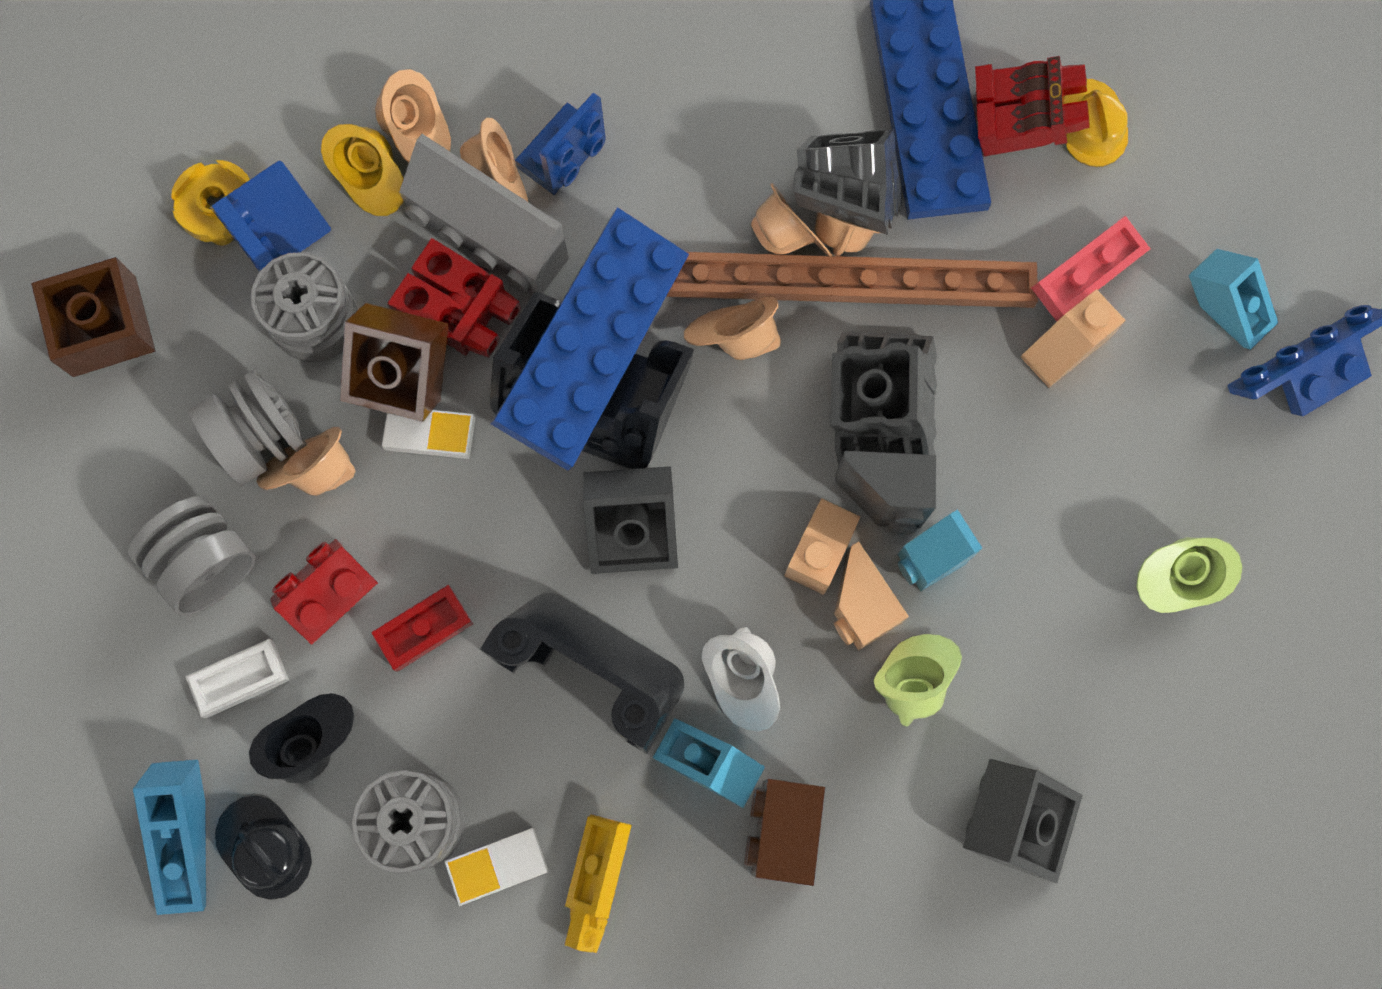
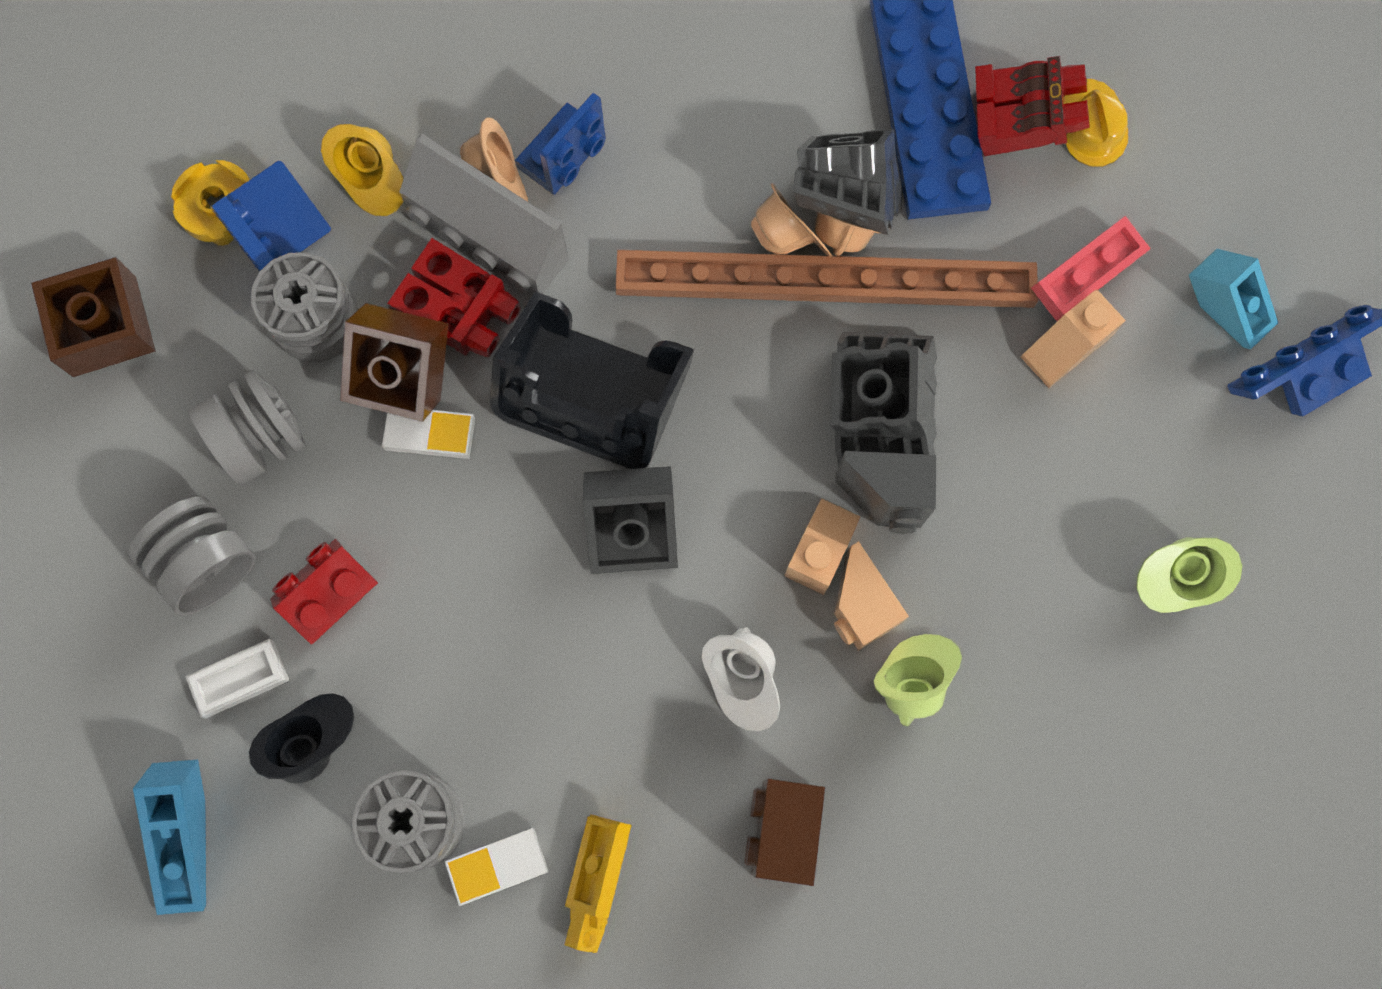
black piece [215,796,312,900] -> none
light nougat piece [256,427,356,496] -> none
red plate [371,585,473,672] -> none
light nougat piece [375,69,451,163] -> none
black windscreen [480,593,684,754] -> none
blue plate [491,207,689,471] -> none
medium azure slope [653,718,765,808] -> none
light nougat piece [684,297,781,360] -> none
medium azure slope [897,509,983,591] -> none
dark grey slope [963,759,1083,884] -> none

